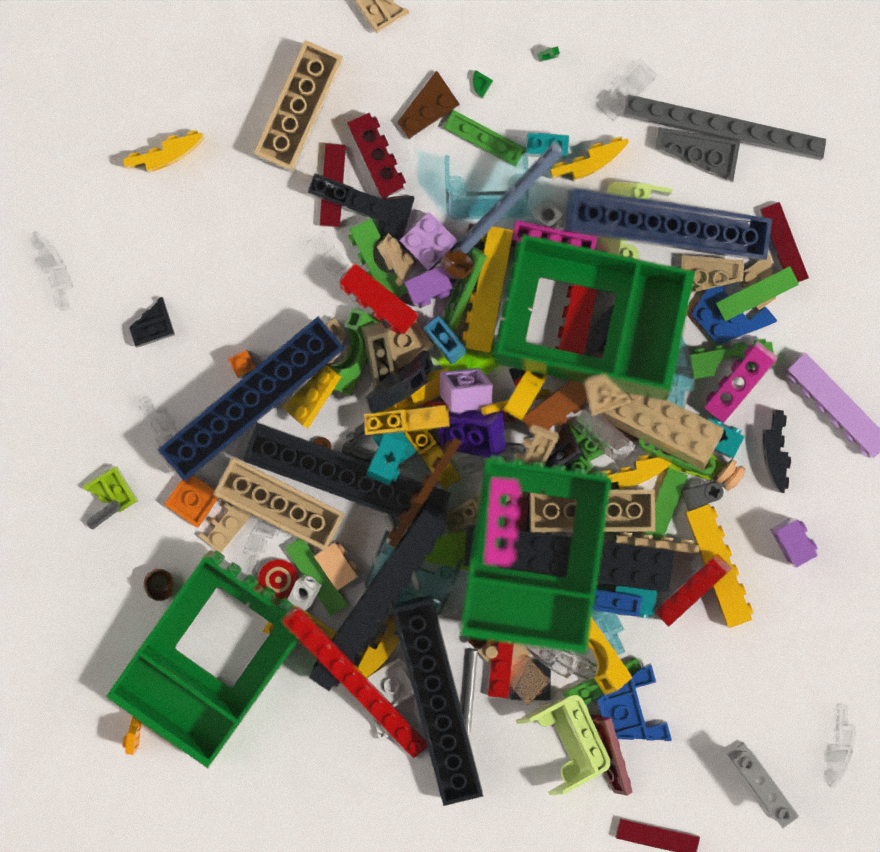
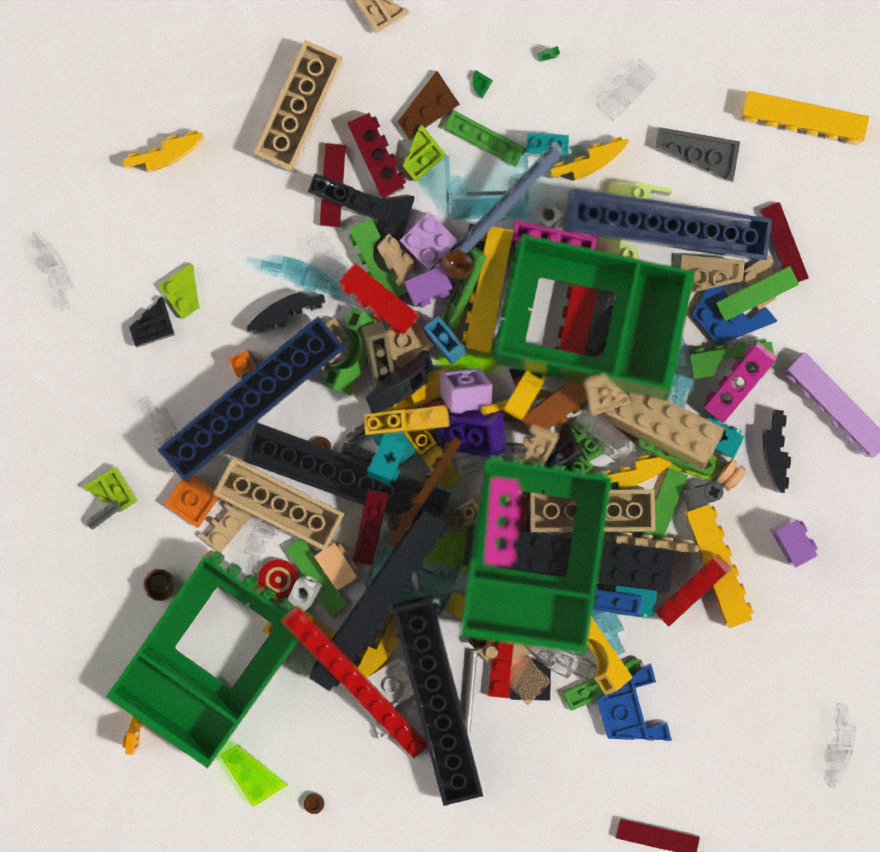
yellow wing [281,365,342,428] -> none
yellowish green windscreen [515,695,610,795] -> none
dark red wing [590,714,633,796] -> none
dark grey plate [623,94,826,160] -> none
light grey fence [727,742,799,829] -> none
none -> lime wing [159,263,200,319]
none -> clear neon green wing [220,744,288,807]
none -> black slope [247,292,326,334]
none -> clear light blue slope [260,256,341,295]
none -> reddish brown tile [304,793,325,814]
none -> dark red tile [353,489,389,565]
none -> lime wing [402,125,447,182]
none -> yellow panel [444,590,464,619]
none -> yellow brick [741,90,869,145]

